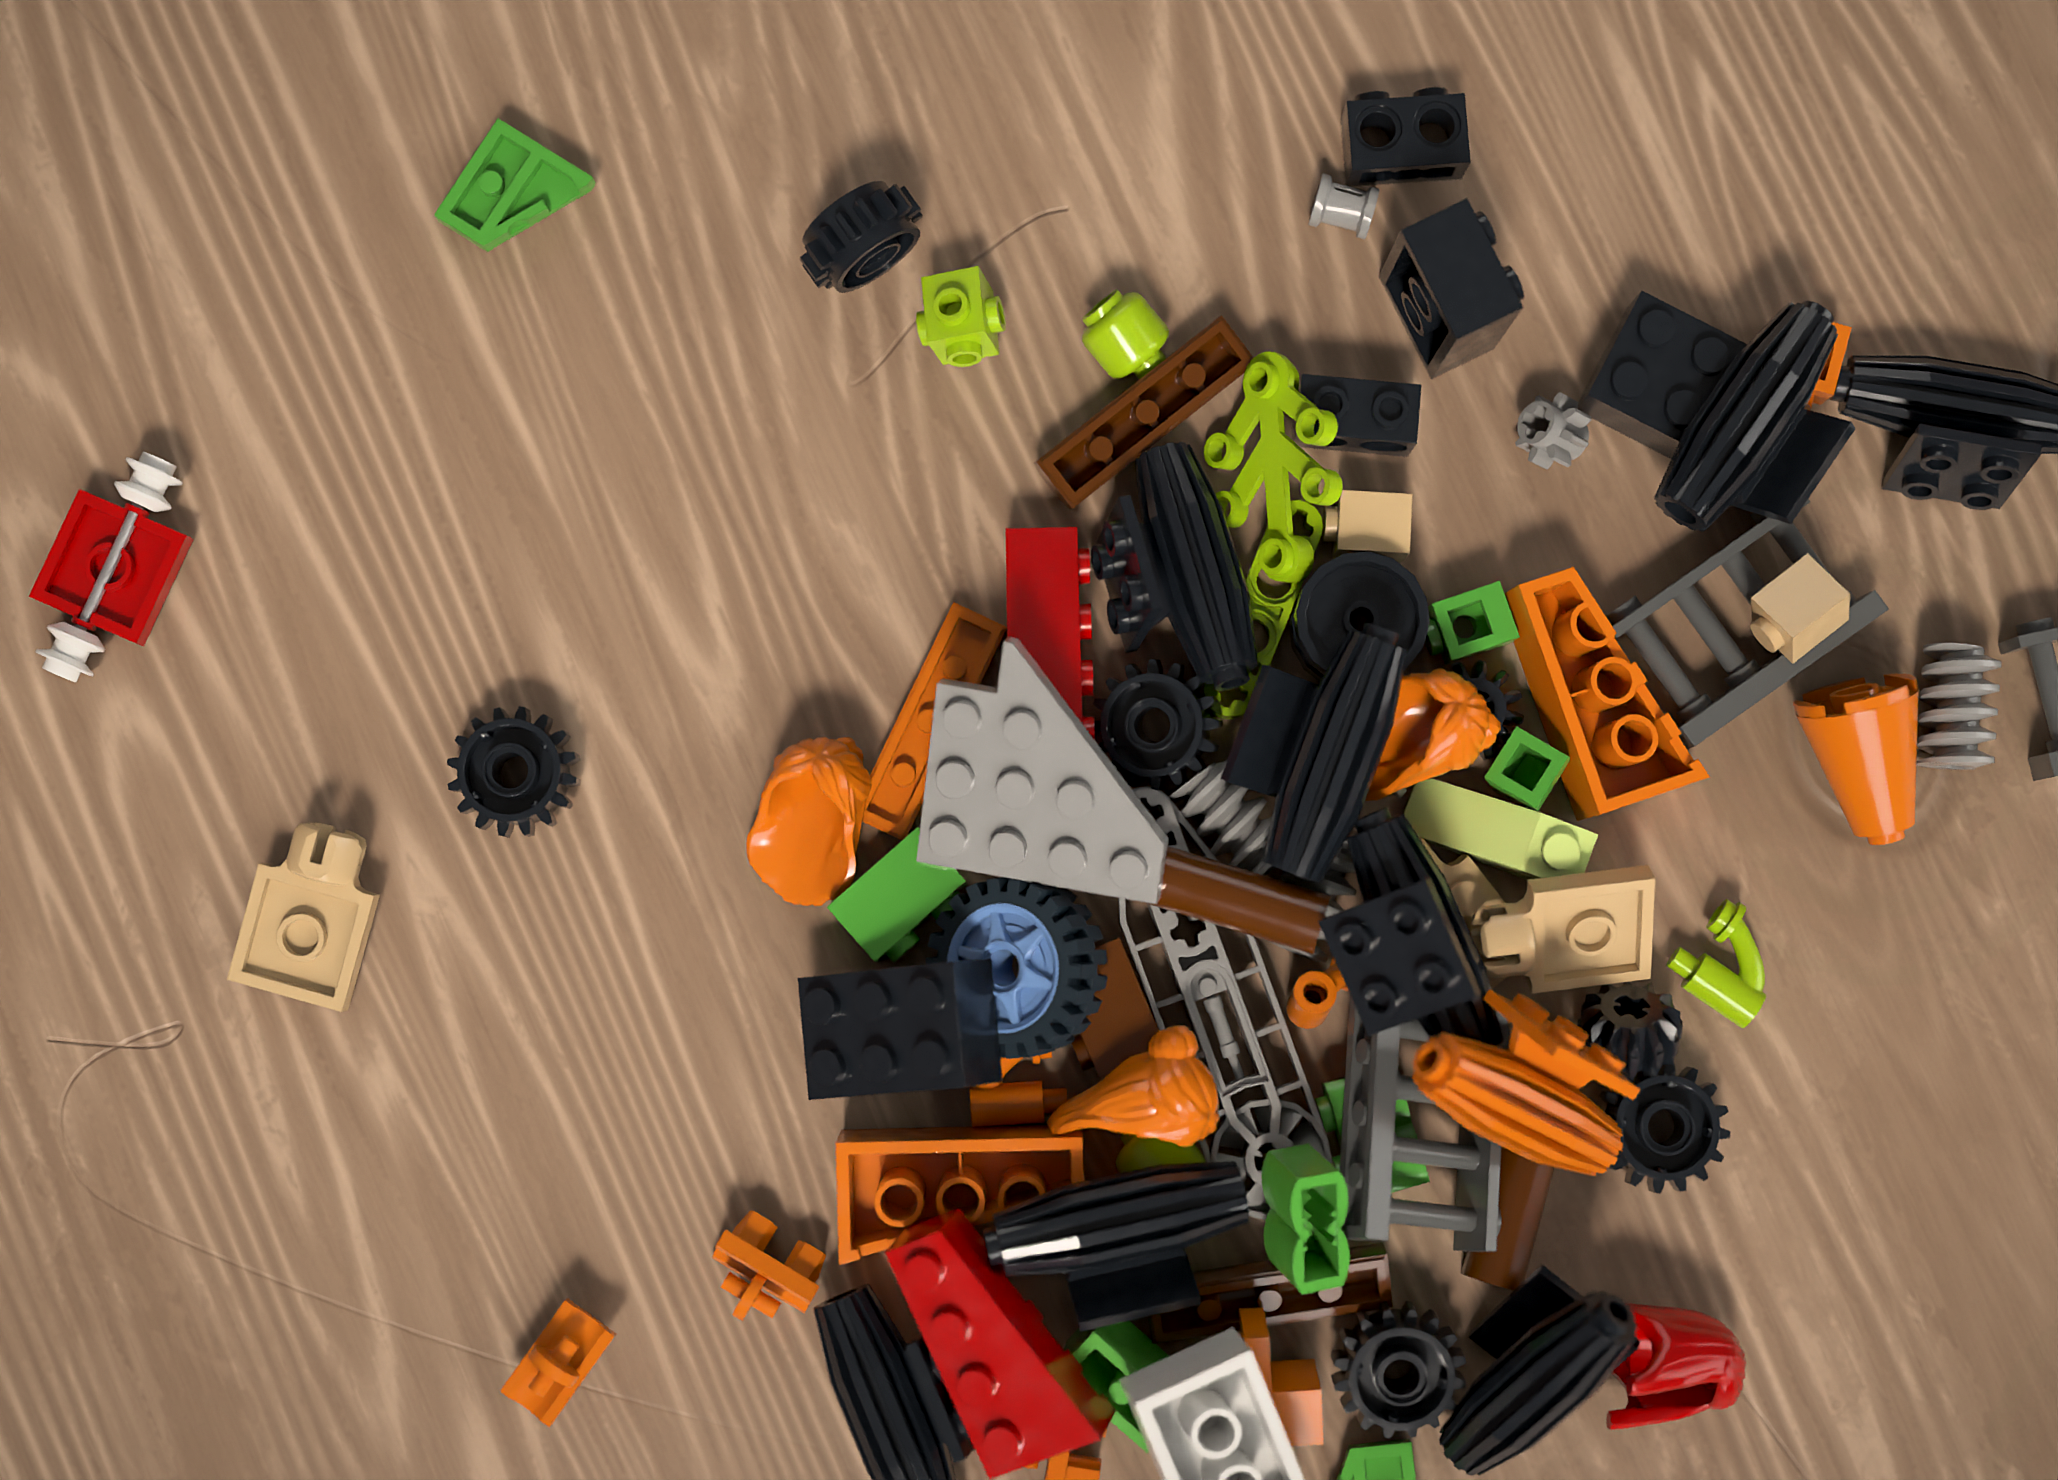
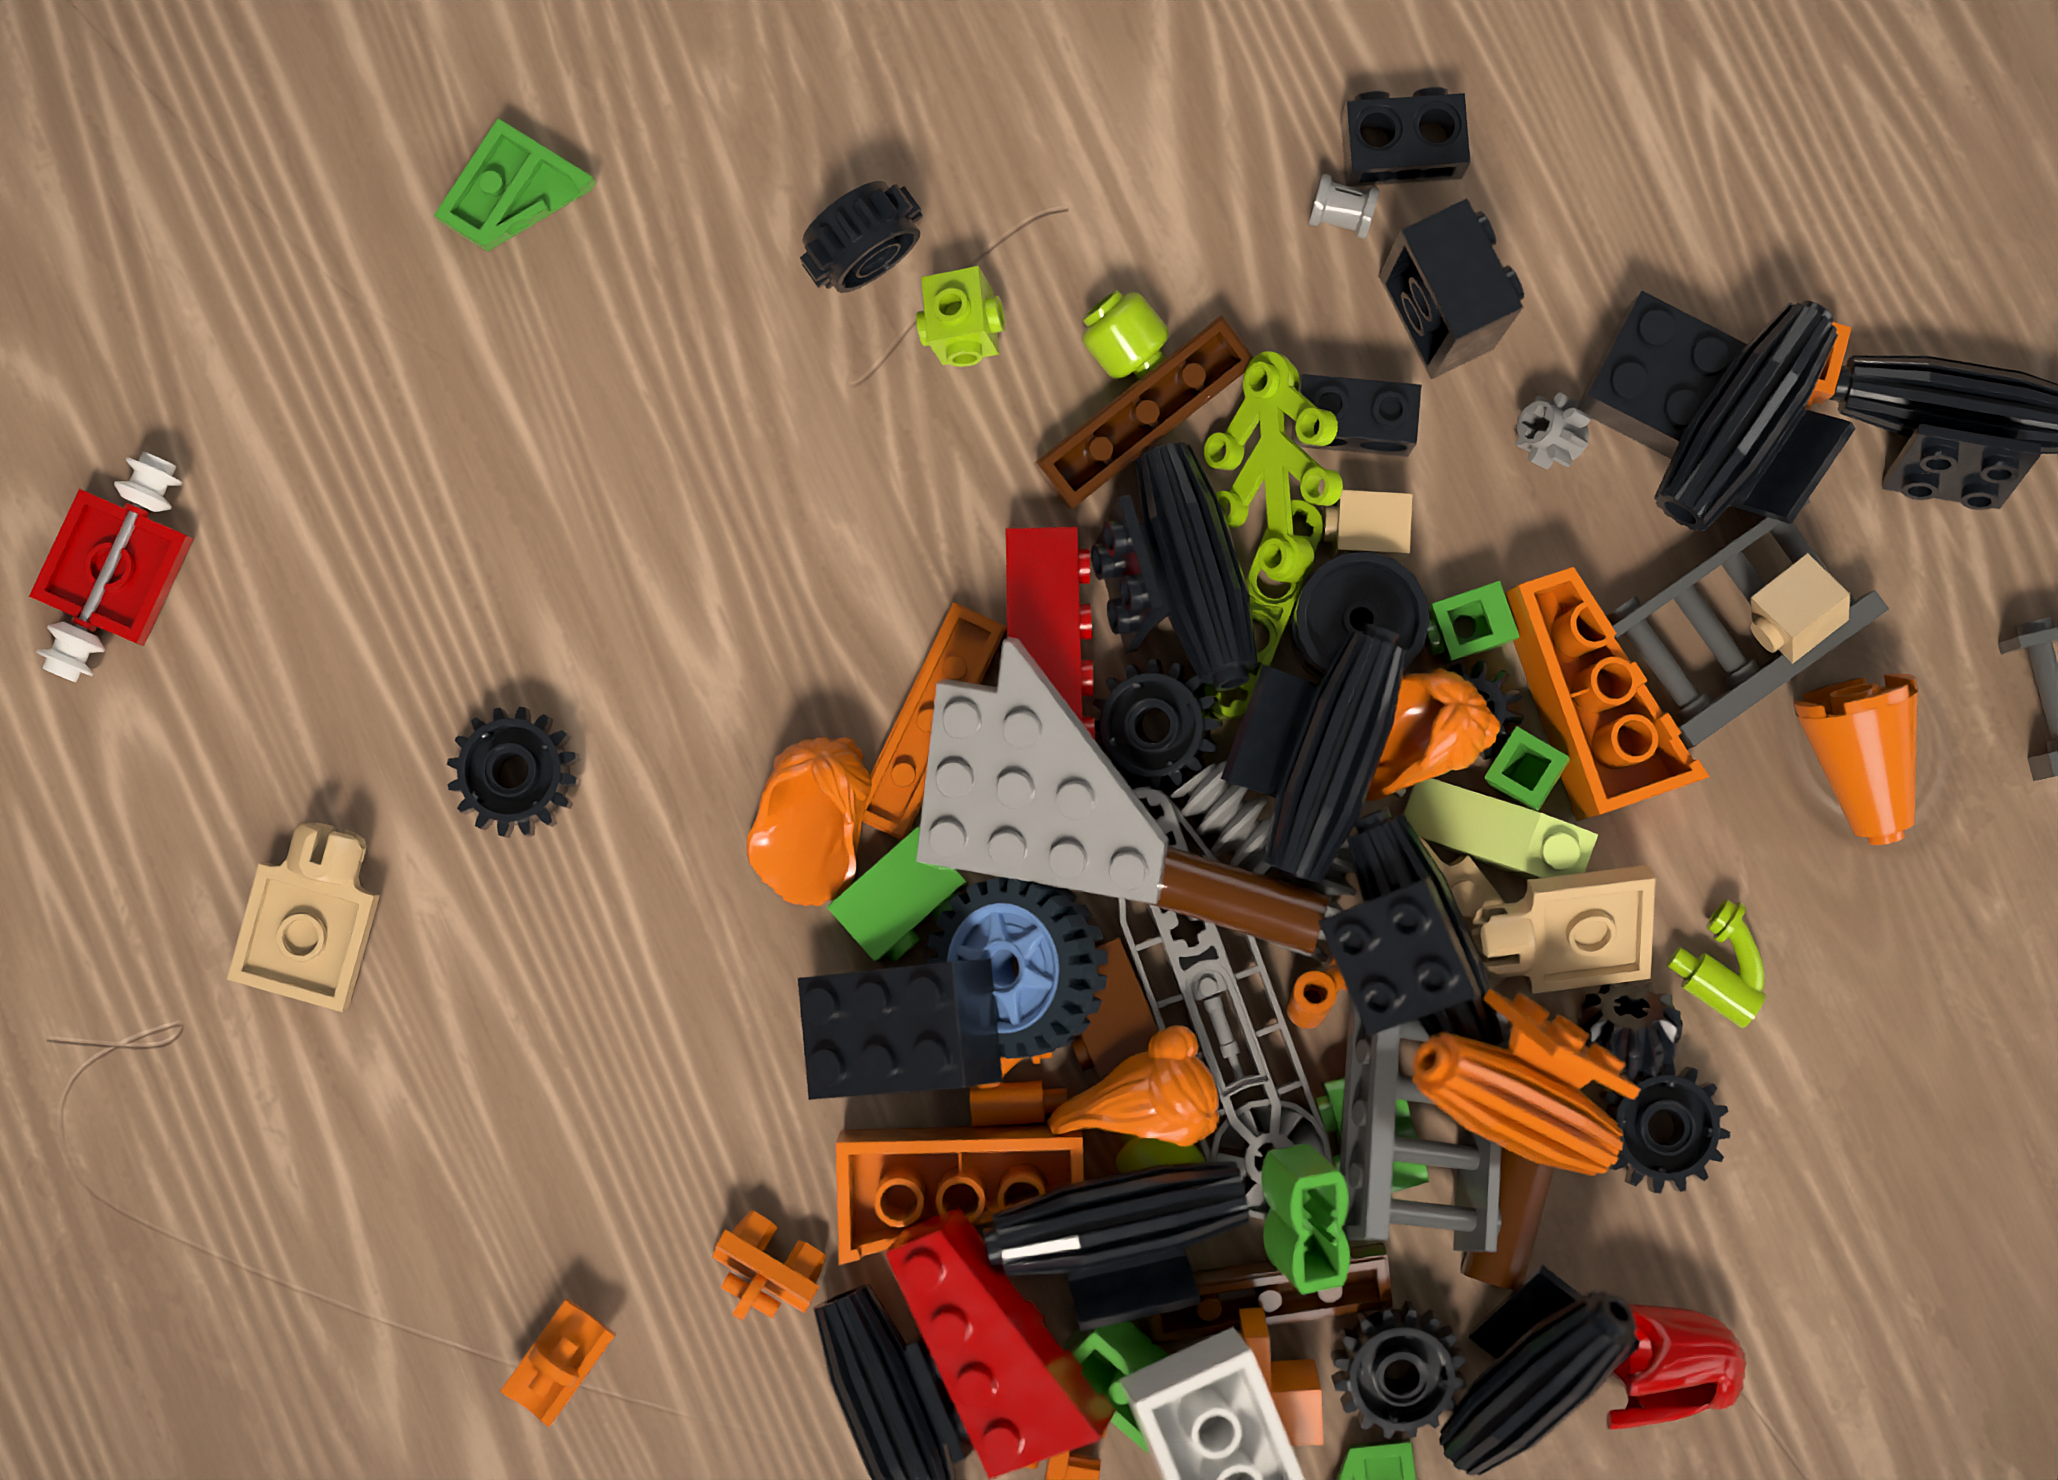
light grey piece [1916,643,2002,770] -> none

